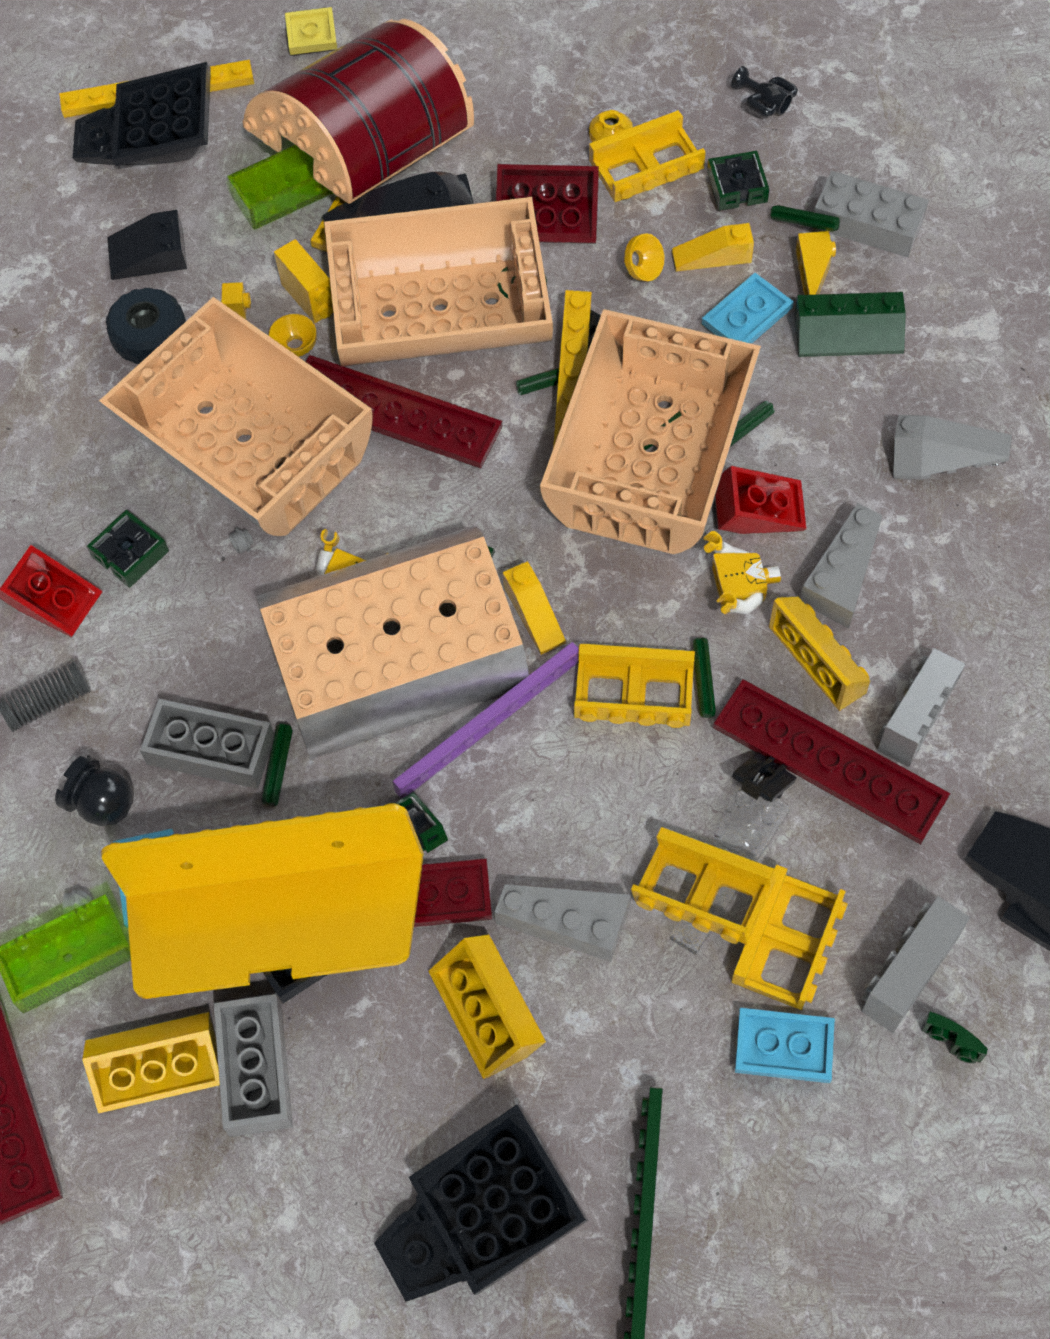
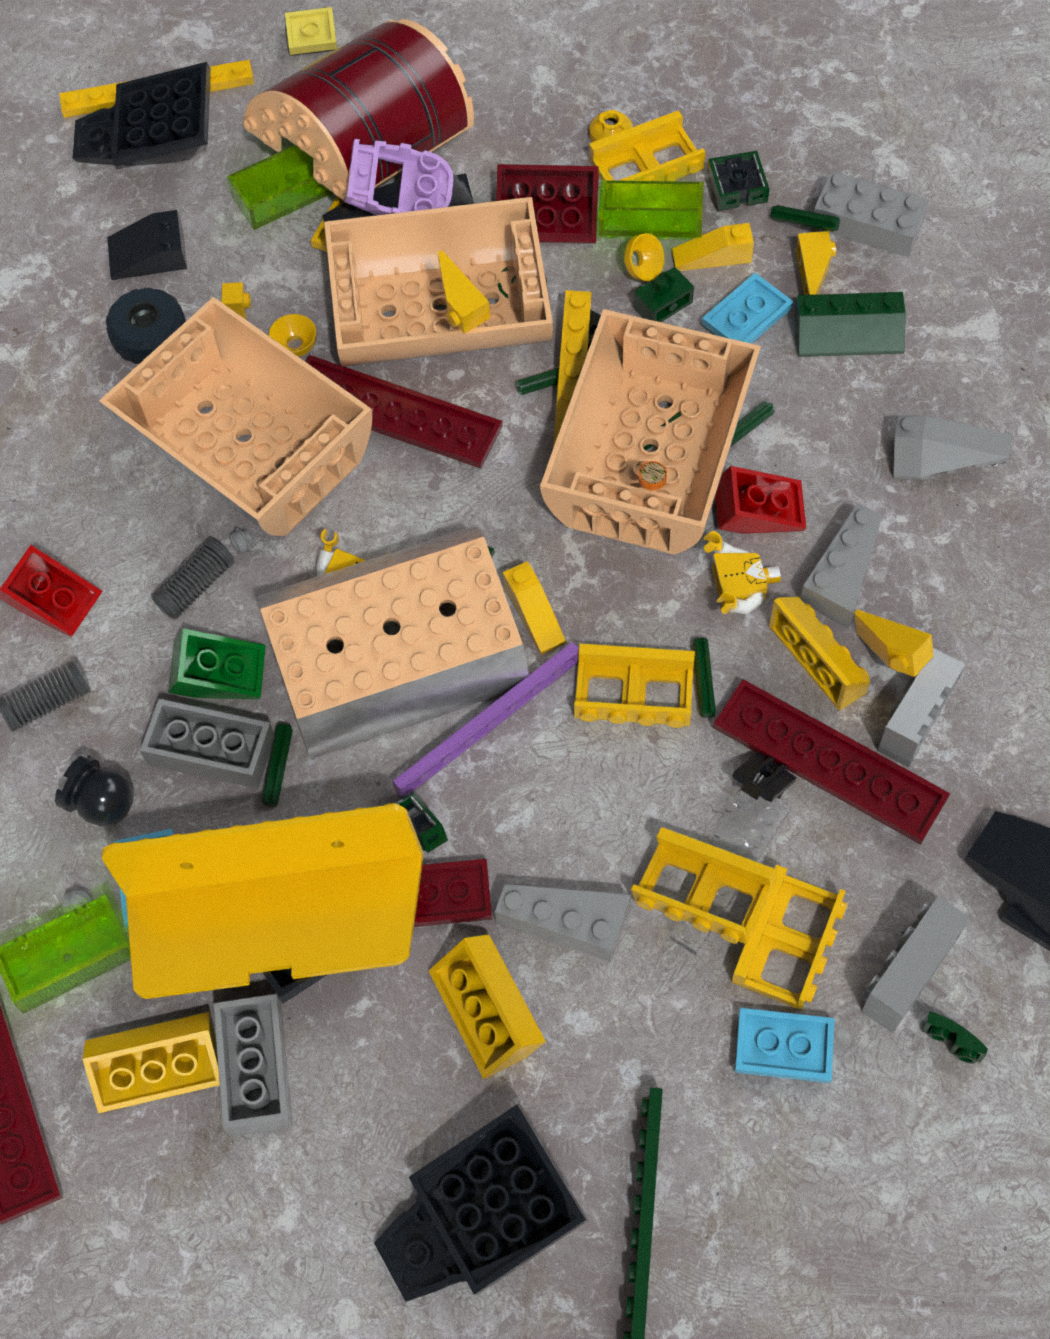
piece [86,510,169,588] -> none
yellow brick [274,239,334,323] -> none
black piece [731,66,798,117] -> none
none -> dark grey piece [151,538,234,620]
none -> green slope [168,628,266,699]
none -> lavender slope [345,139,453,215]
none -> yellow slope [438,250,490,334]
none -> clear neon green piece [599,180,704,239]
none -> dark green brick [633,267,694,322]
none -> tile [639,461,667,491]
none -> yellow slope [854,609,934,677]

